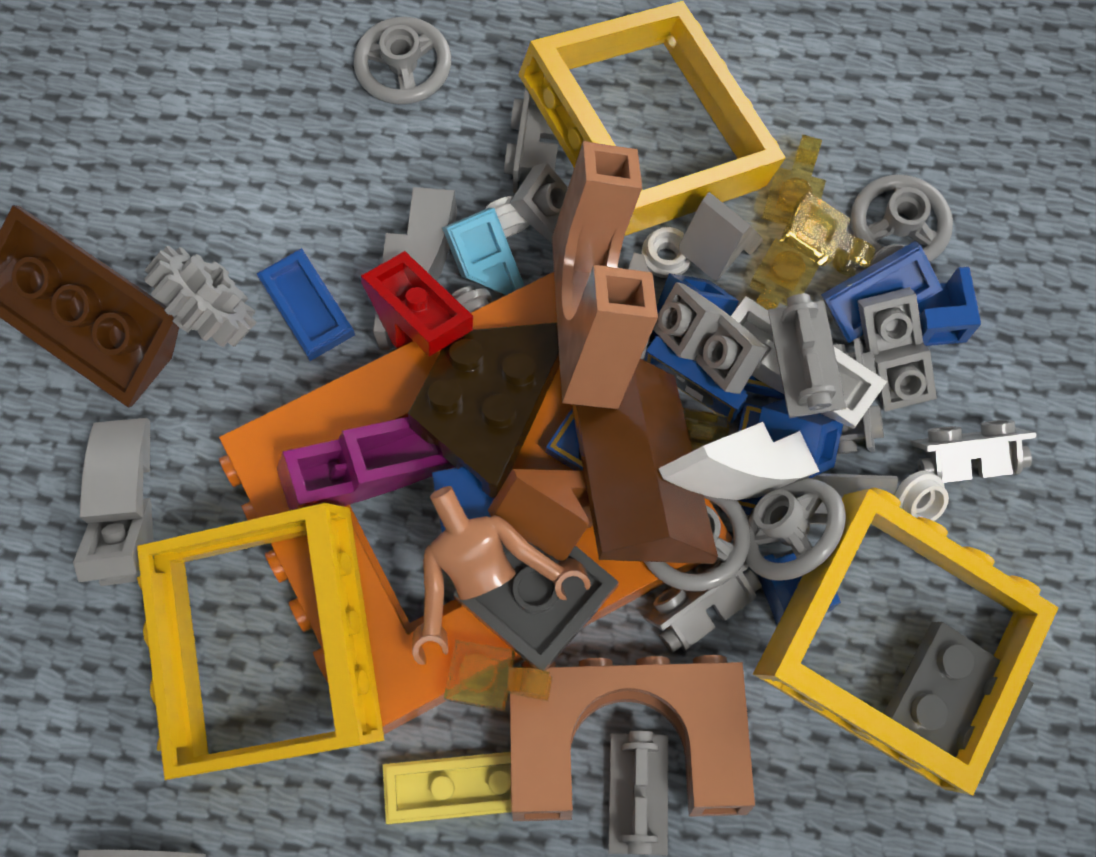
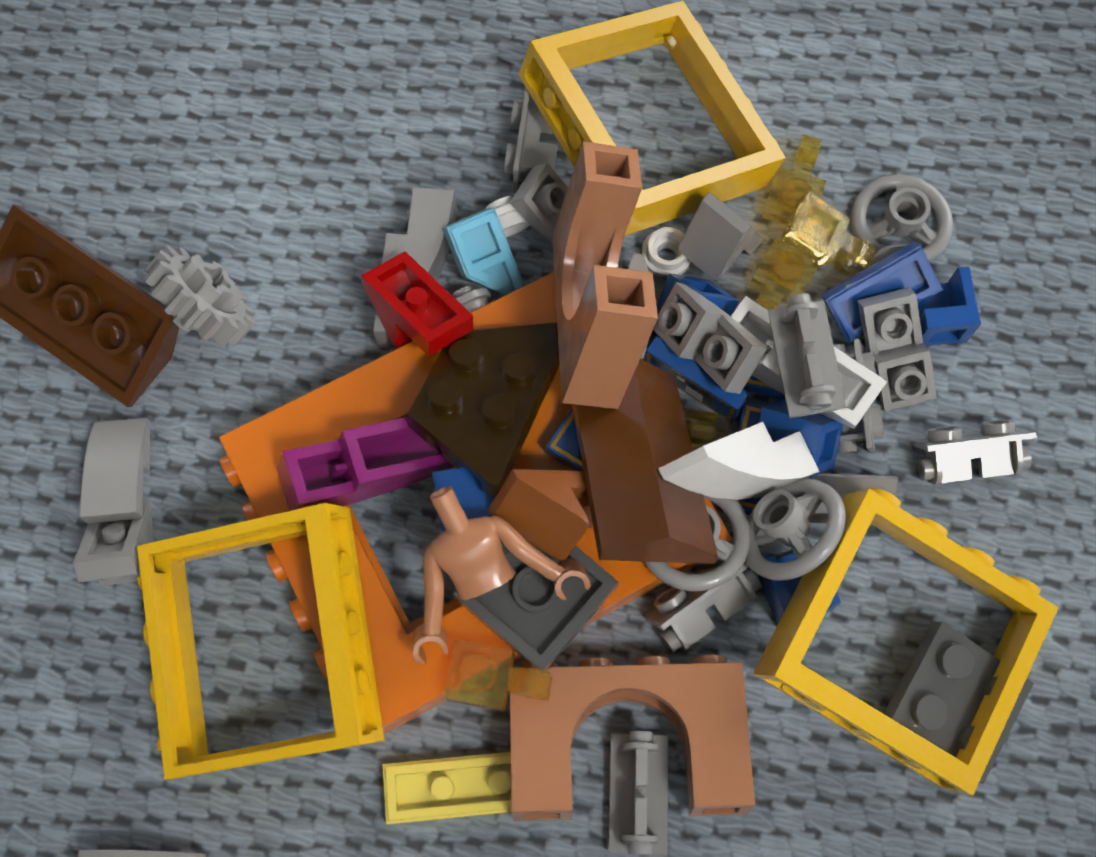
blue tile [256,248,355,361] -> none
light grey piece [353,17,451,104] -> none
white plate [895,470,949,521] -> none

